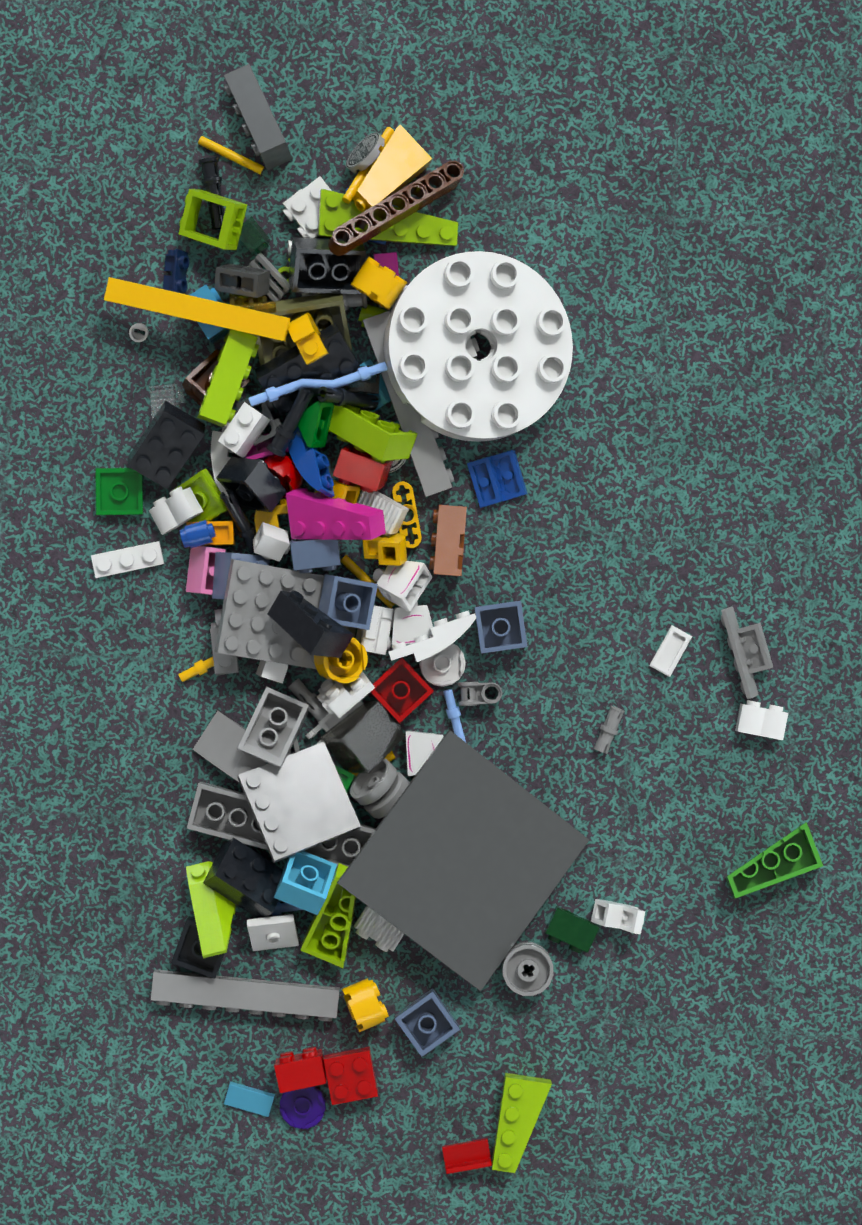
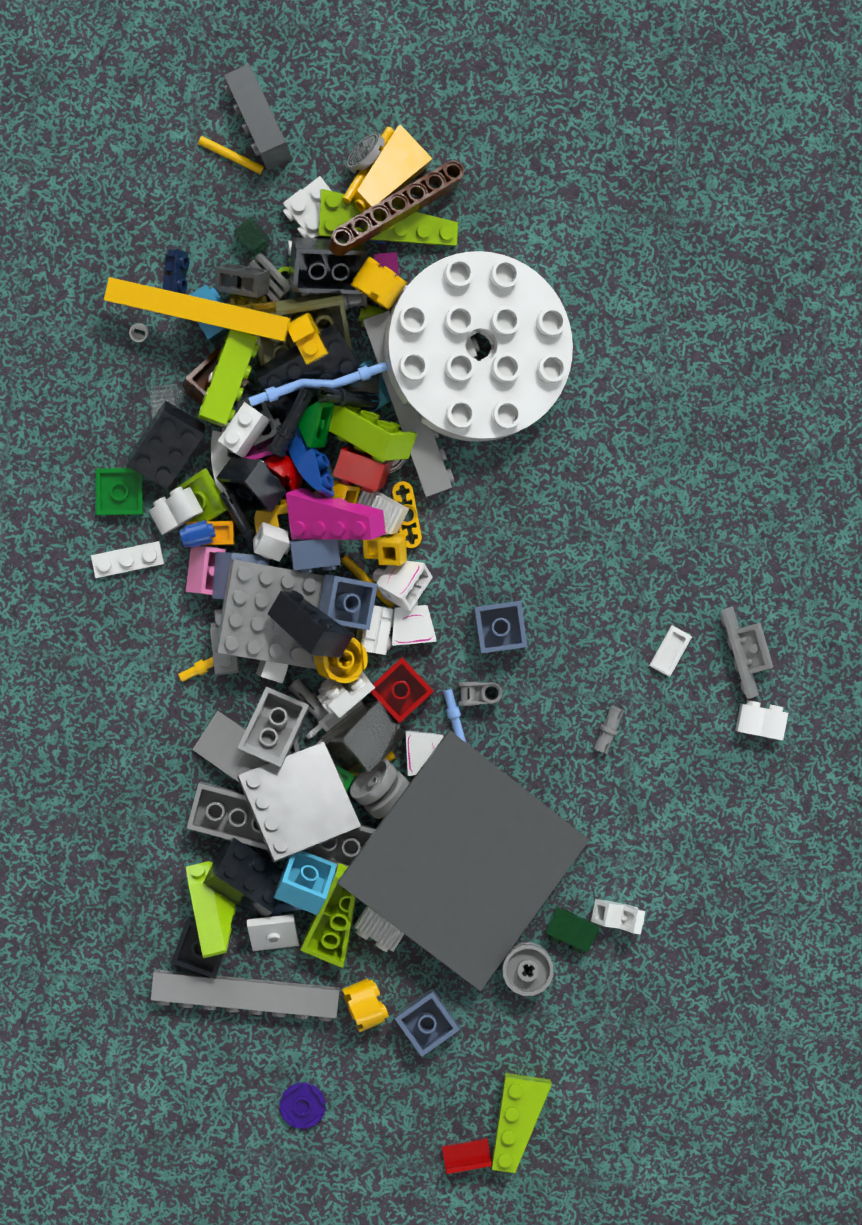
lime window [179,189,248,250] -> none
black pin [198,157,224,230] -> none
medium azure slope [224,1082,275,1117] -> none
red brick [274,1046,327,1093] -> none
red brick [323,1046,378,1105] -> none
white slope [388,610,476,662] -> none
white tile [419,643,466,687] -> none
wedge [429,505,467,577] -> none
blue slope [467,450,528,508] -> none
bright green wedge [725,822,823,899] -> none

